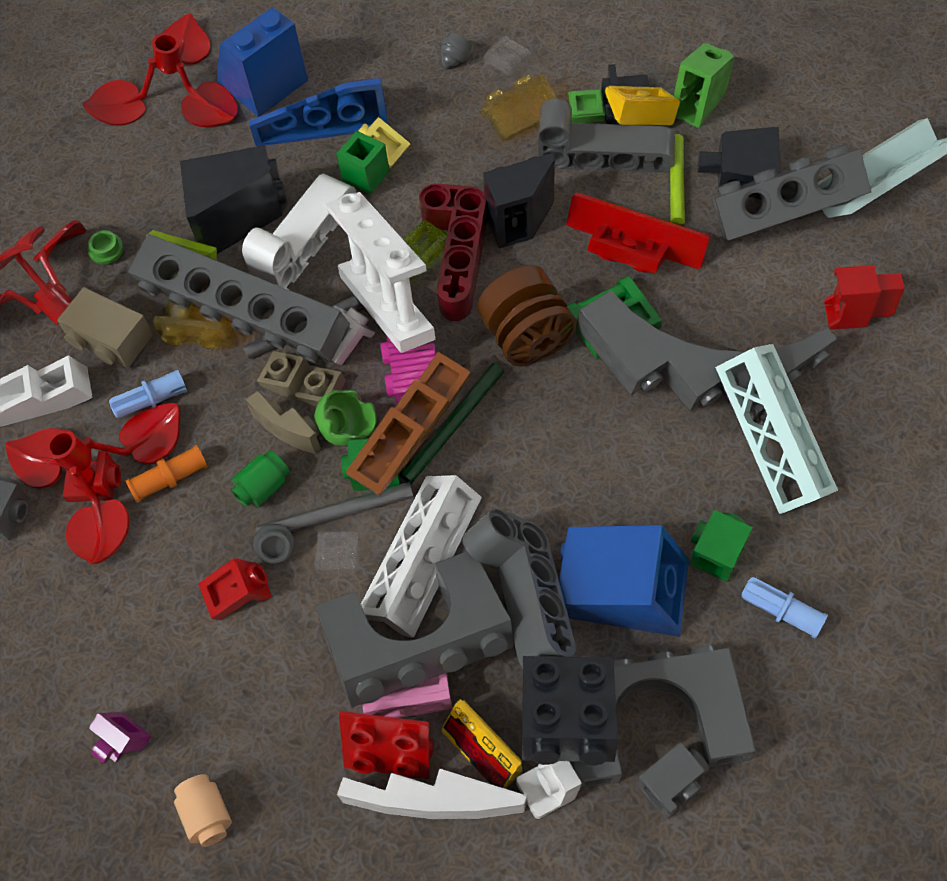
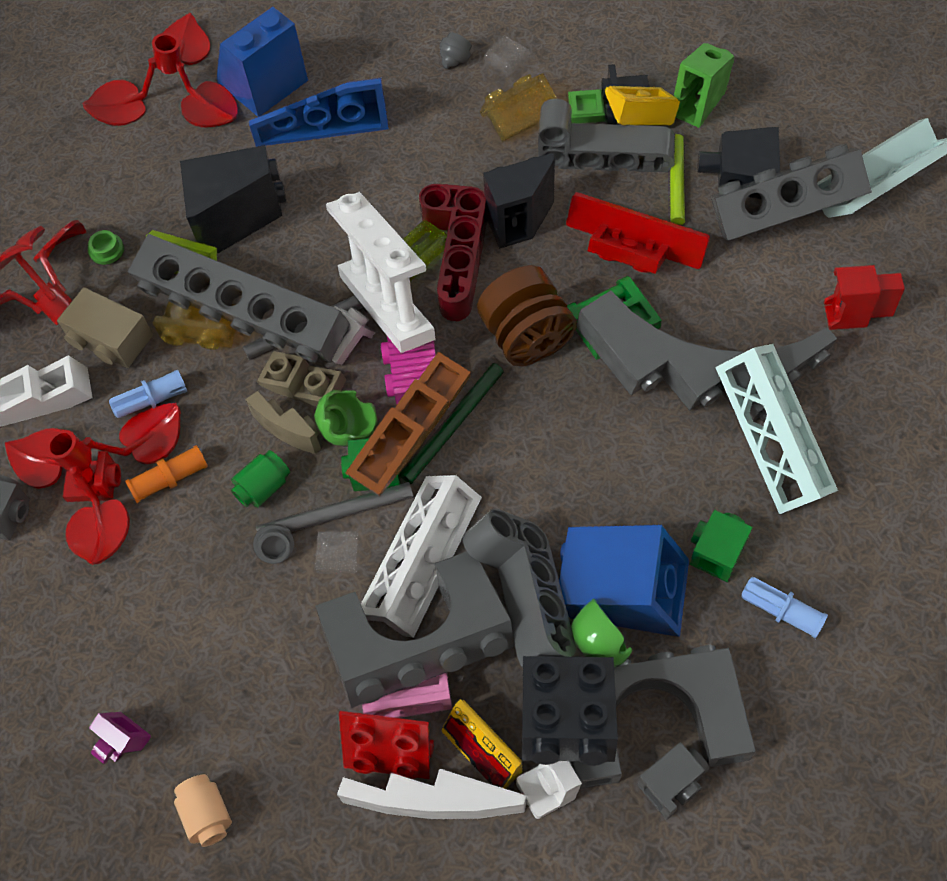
red bracket [198,558,272,620] -> none
white beam [242,174,356,290] -> none
green brick [336,130,390,195] -> none
light yellow bracket [358,117,410,169] -> none
none -> bright green hair [571,598,632,667]

